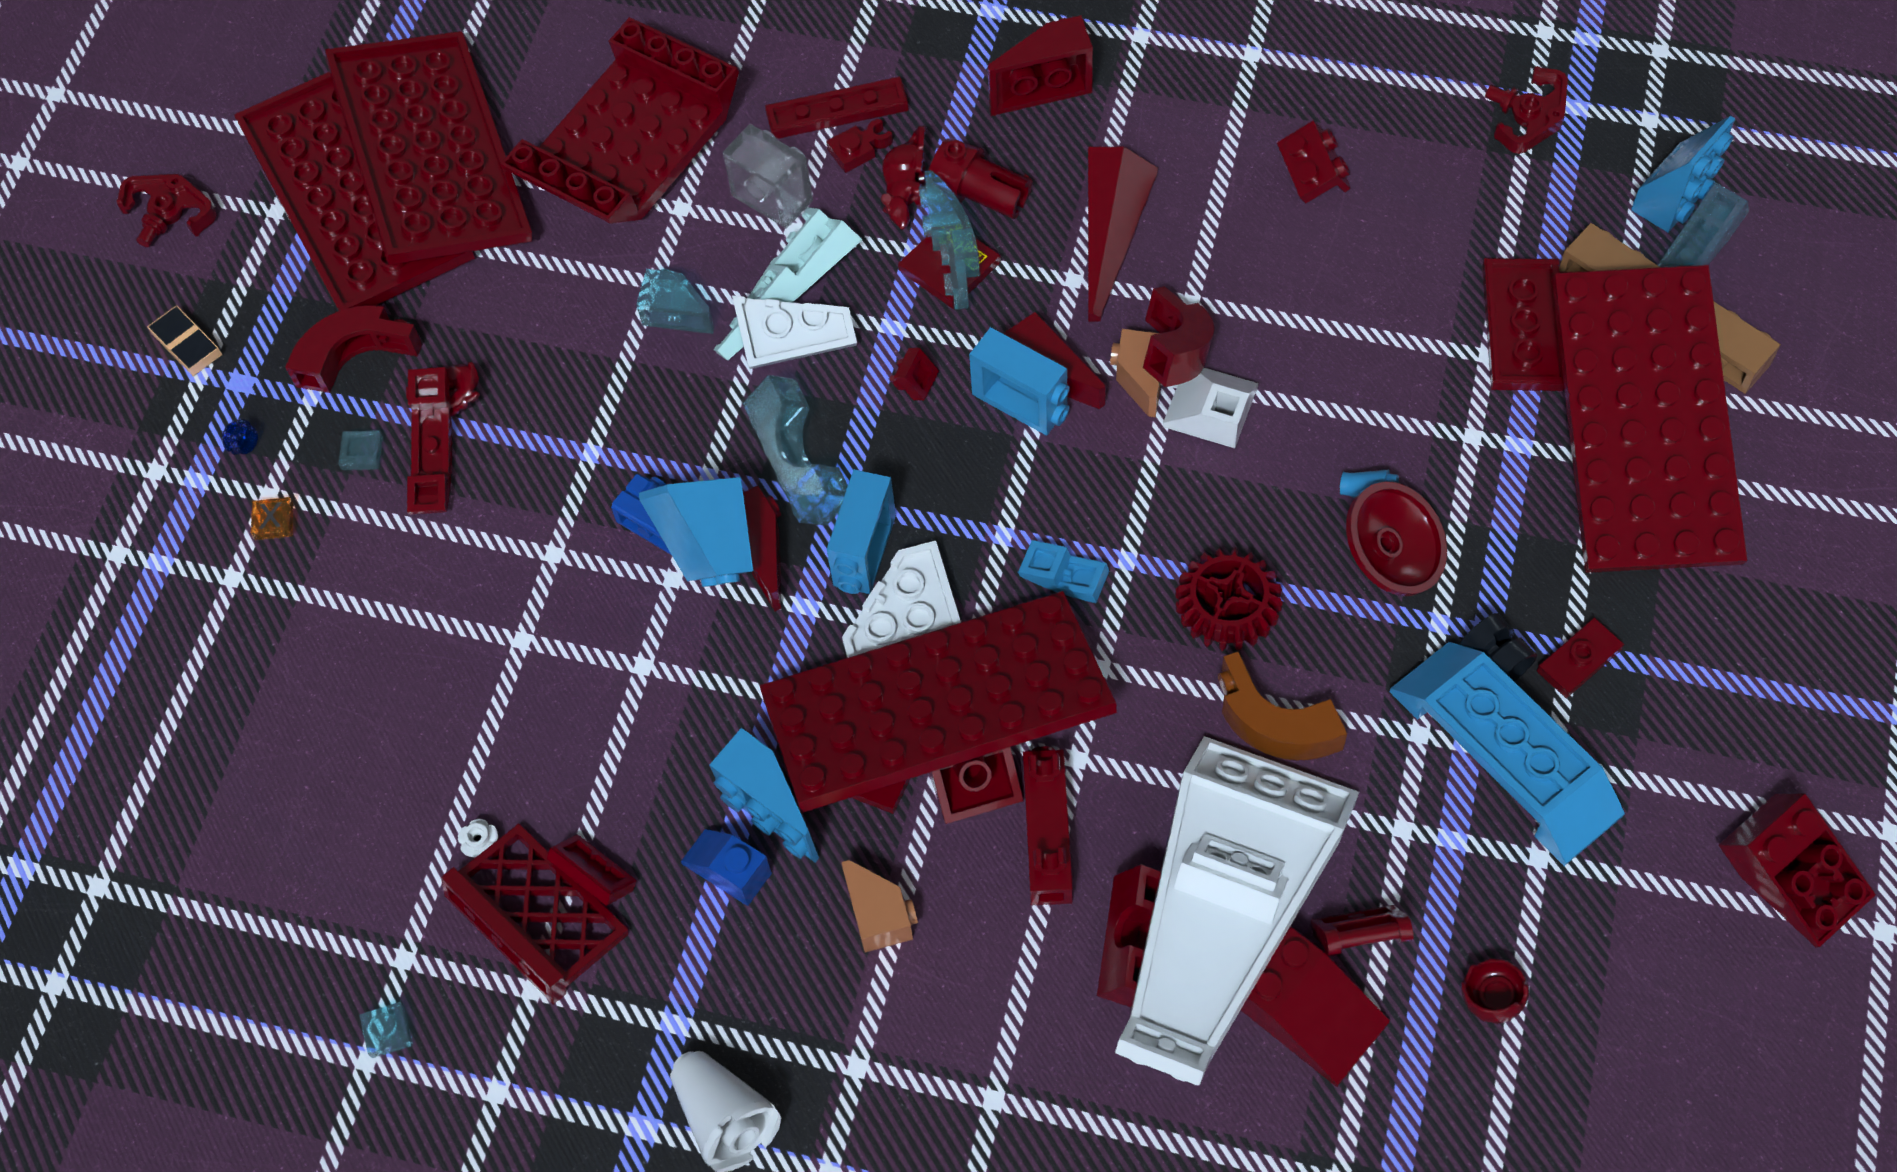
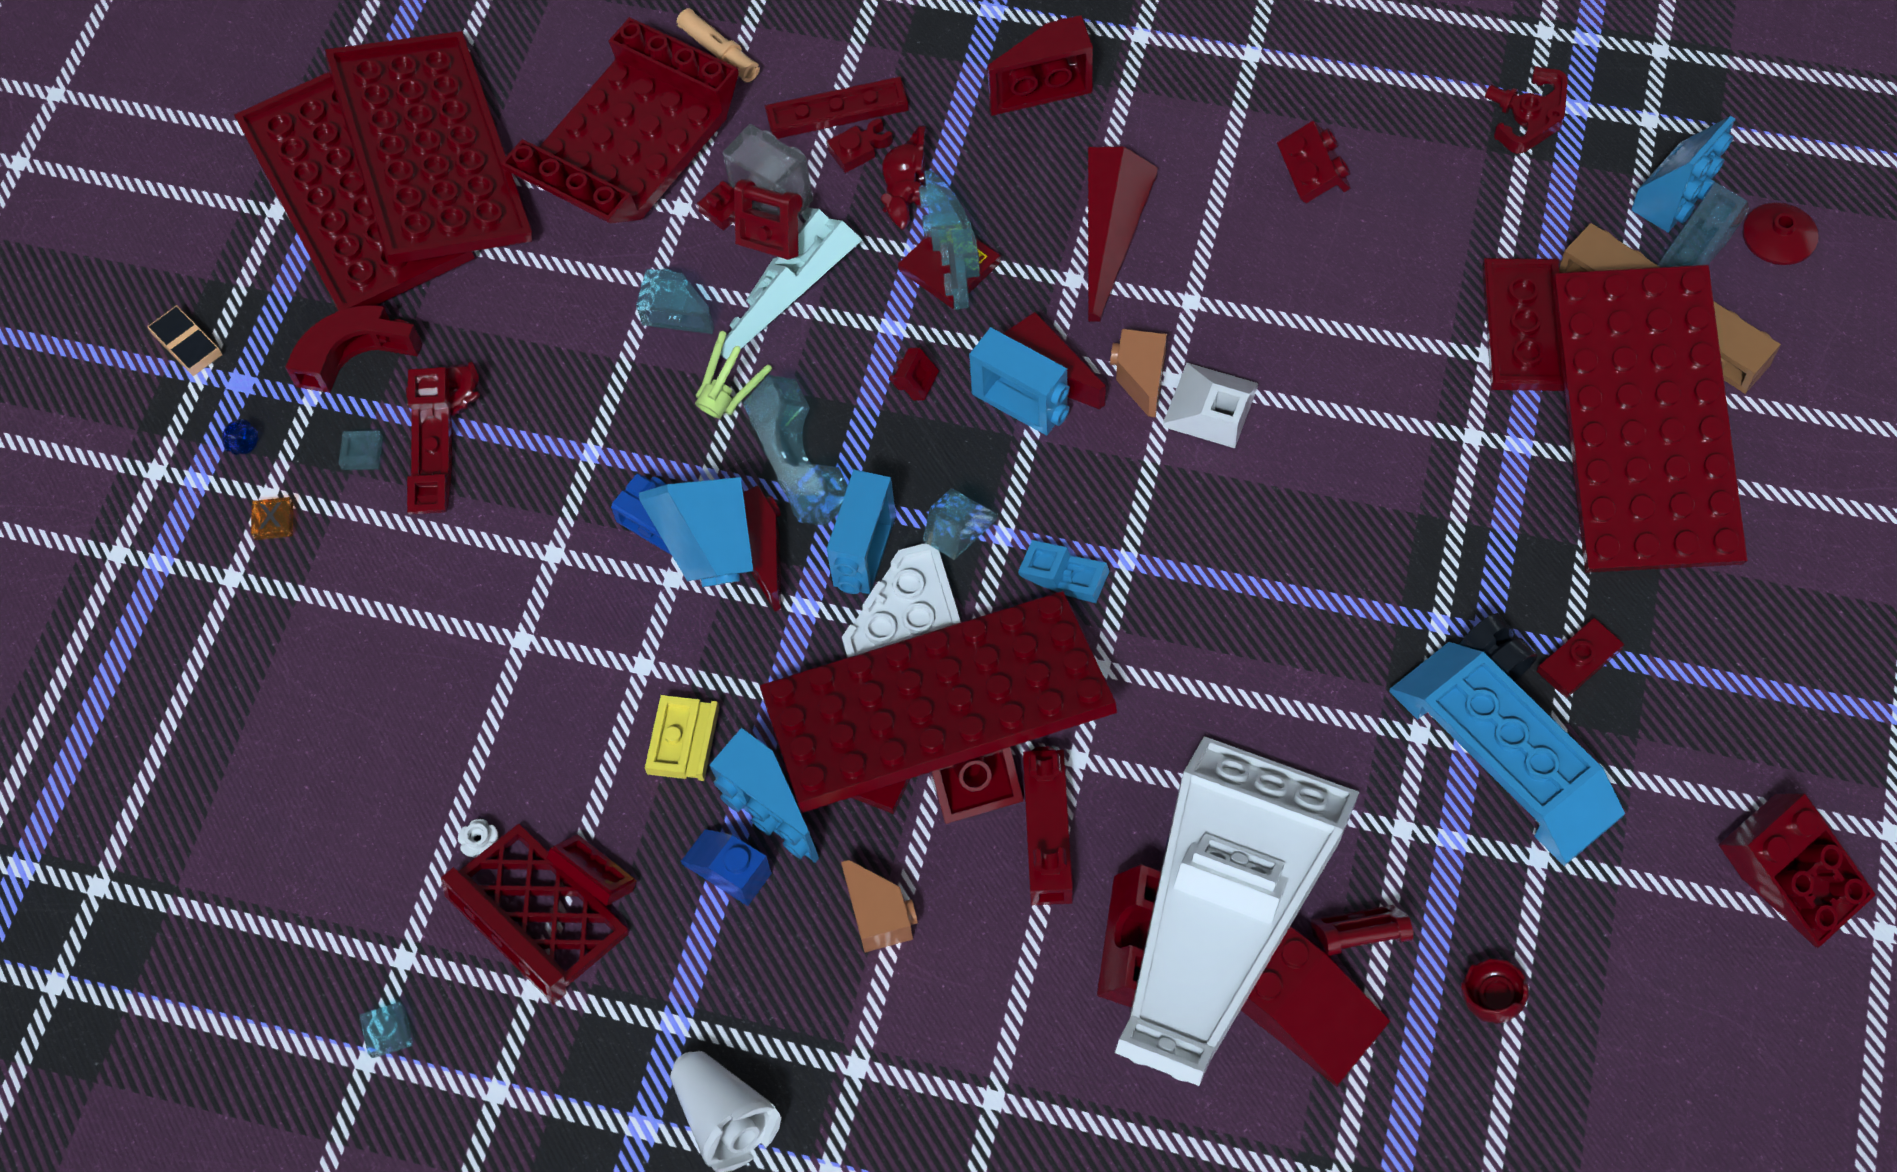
dark red piece [117,174,217,247] -> none
white wing [732,296,857,369] -> none
dark red piece [927,138,1033,219] -> none
dark red arch [1142,286,1214,387] -> none
dark red gear [1175,547,1283,651] -> none
dark orange arch [1218,652,1347,760] -> none
dark azure cone [1340,470,1399,498] -> none
dark red dish [1346,482,1447,596] -> none
none -> light yellow plate [645,695,719,781]
none -> light nougat pin [676,8,760,83]
none -> yellowish green plant [695,331,772,419]
none -> dark red tile [697,180,735,231]
none -> dark red plate [734,179,803,260]
none -> clear light blue slope [923,488,998,560]
none -> dark red dish [1742,203,1819,265]

